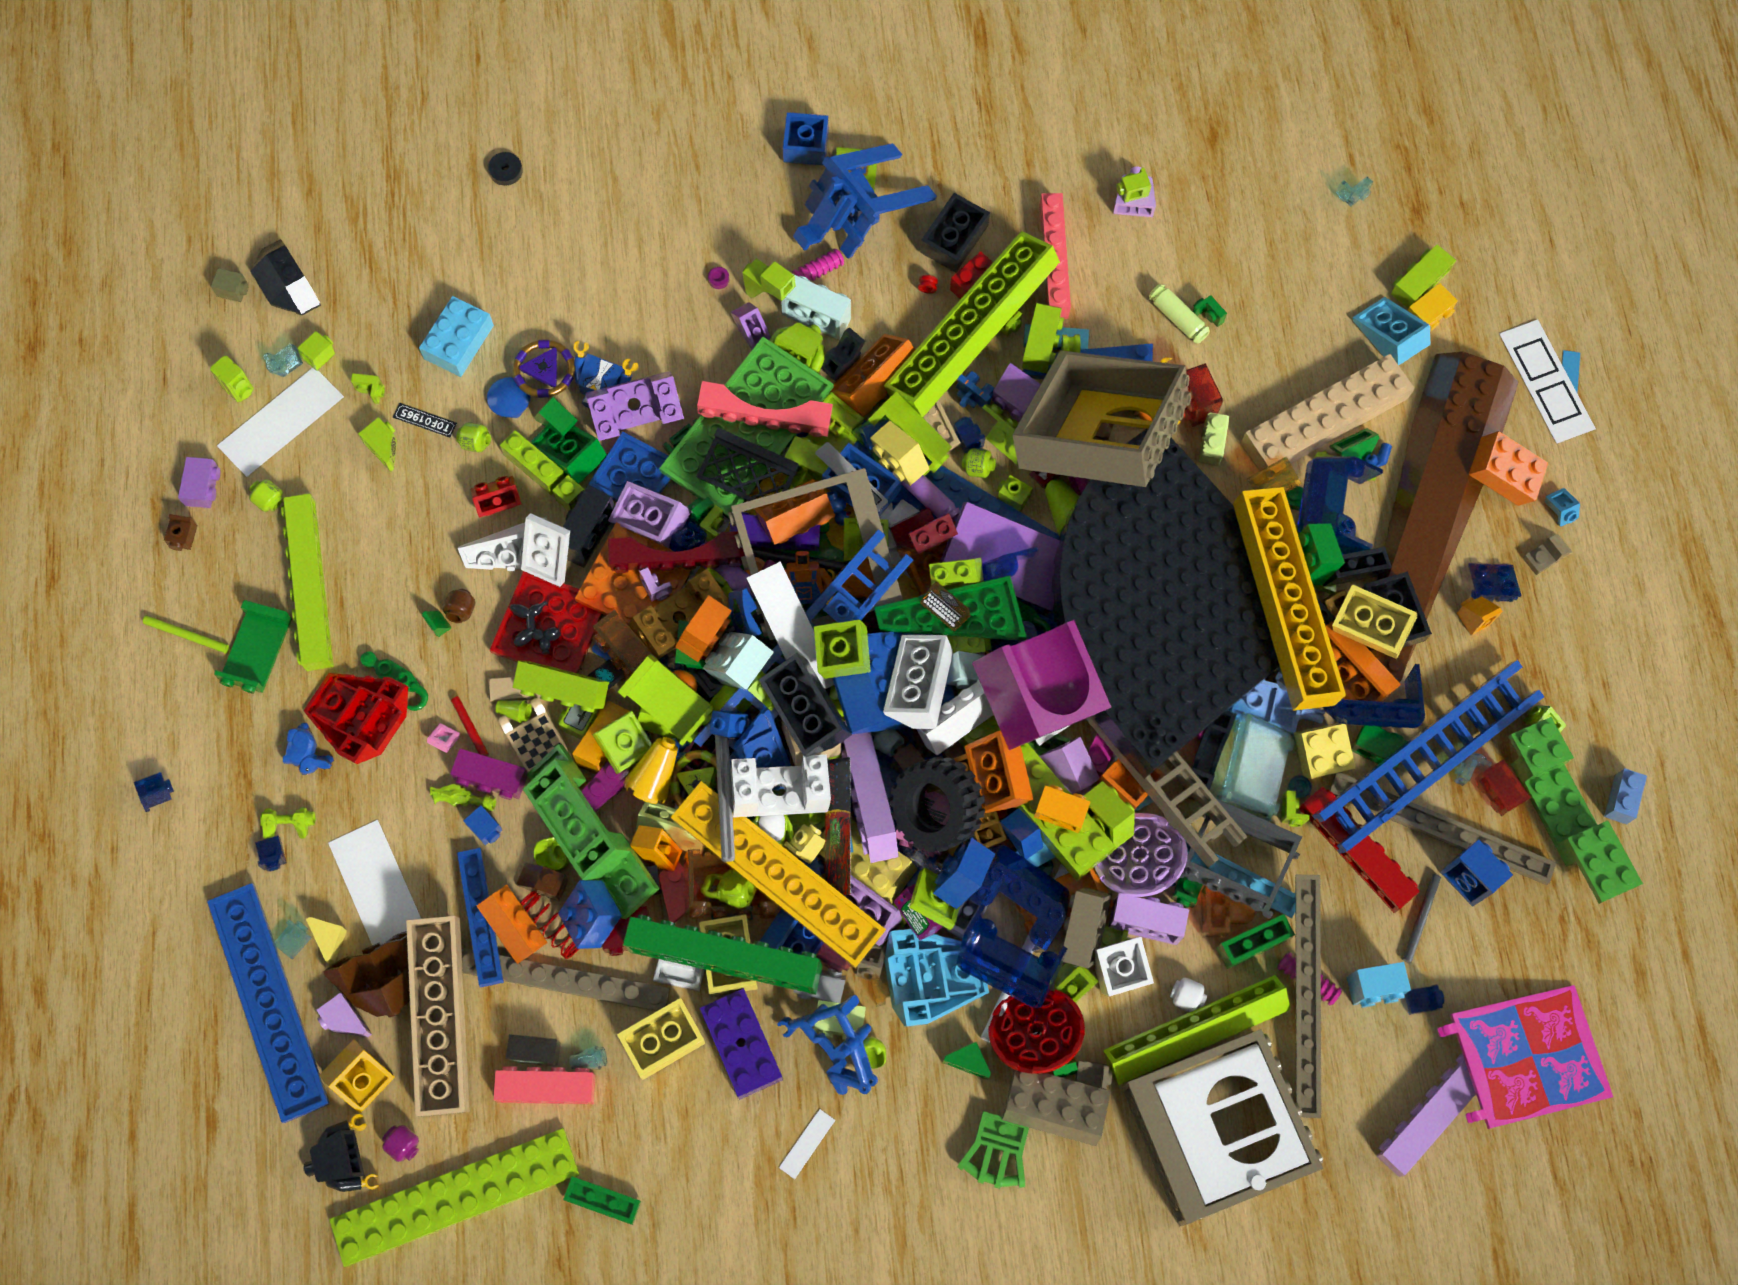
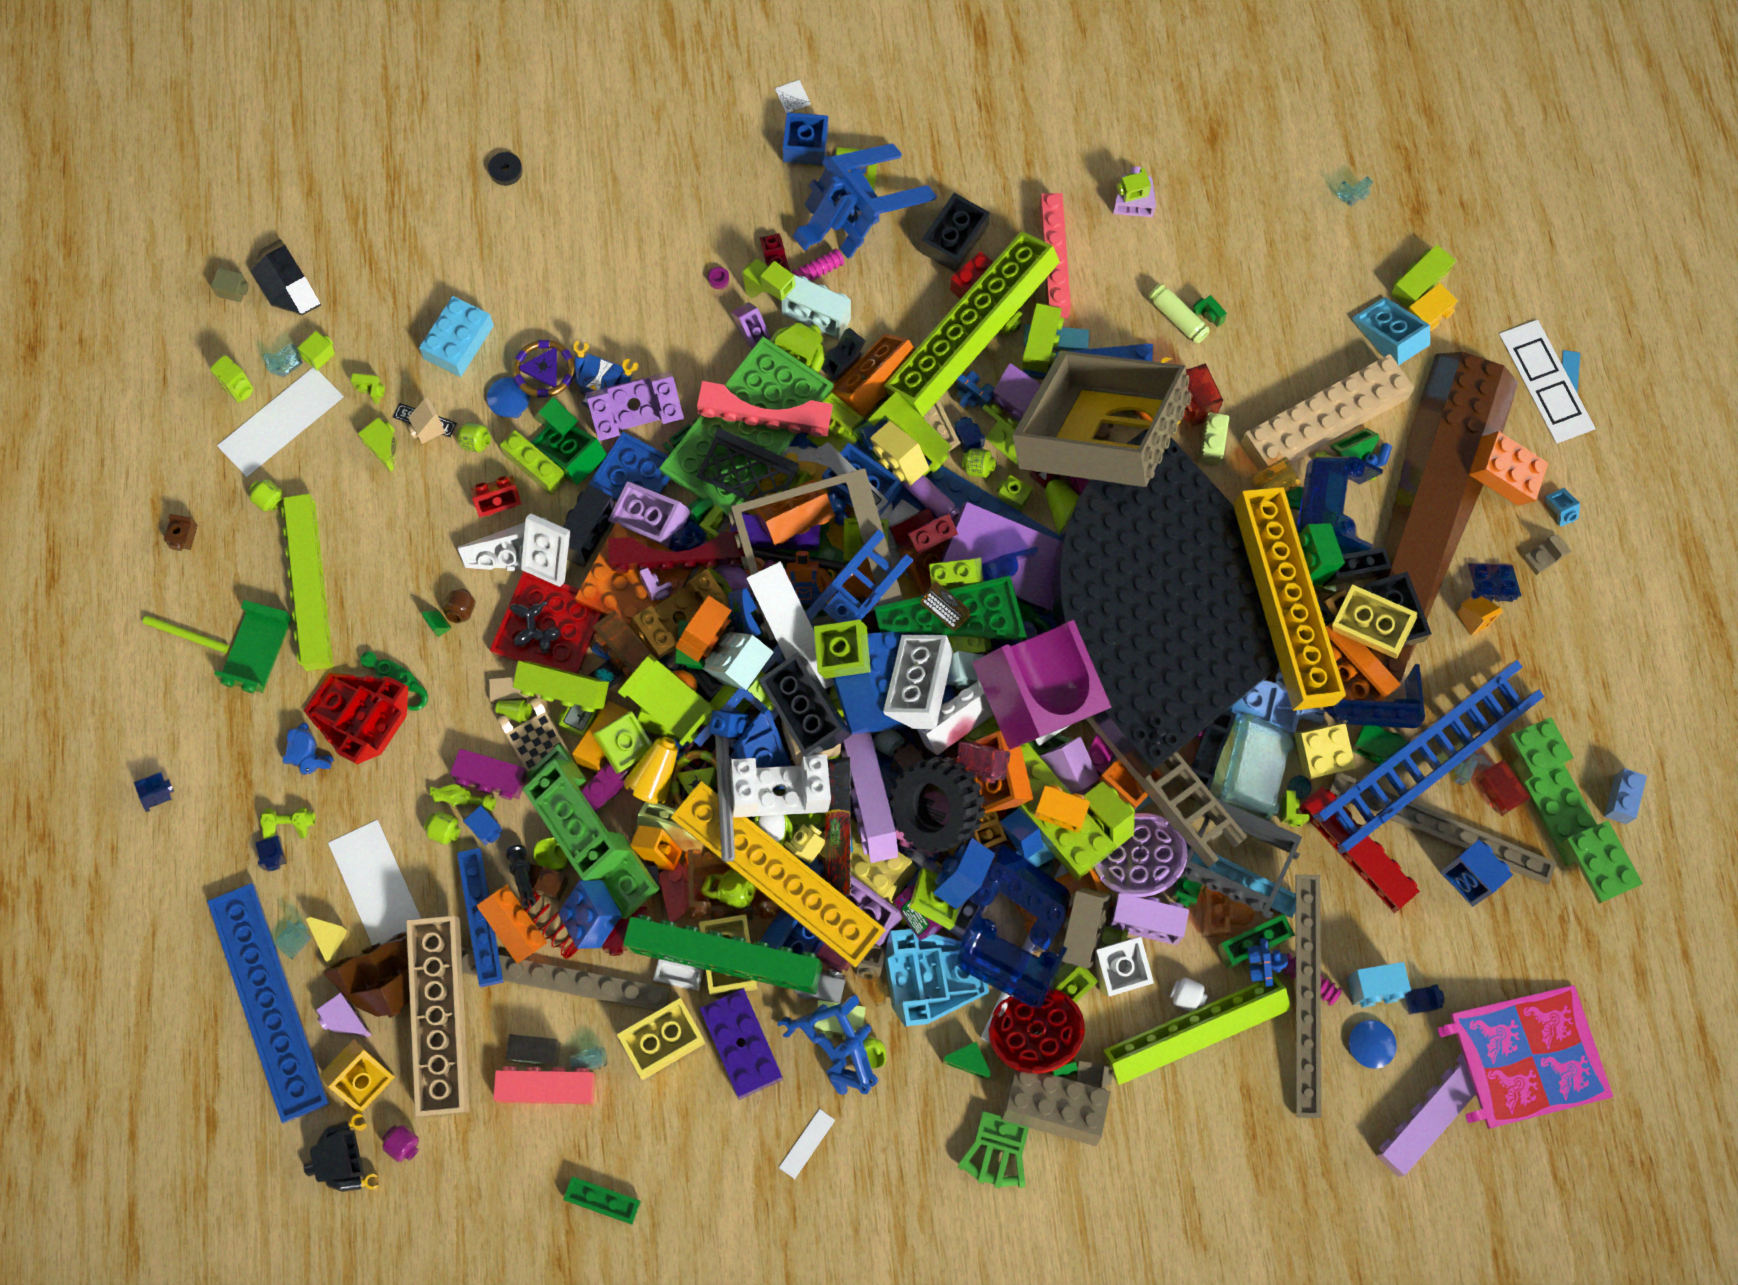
medium lavender brick [178,457,220,508] -> none
lime plate [329,1128,580,1267] -> none
bright pink tile [427,723,460,753] -> none
red bar [451,696,489,756] -> none
lime brick [552,475,584,511] -> none
lime brick [785,436,829,481] -> none
red bush [918,275,938,294] -> none
lime wheel [1061,334,1081,353] -> none
door [1122,1029,1323,1226] -> none
dark grey bar [1402,874,1441,963] -> none
lime bracket [1524,706,1566,733] -> none
none -> tan slope [408,397,445,444]
none -> lime head [424,811,461,845]
none -> black pin [506,845,536,908]
none -> dark red slope [759,233,790,272]
none -> white sticker [775,80,811,113]
none -> clear pink brick [956,741,1011,783]
none -> blue hips [1247,938,1288,987]
none -> blue dish [1348,1020,1397,1069]

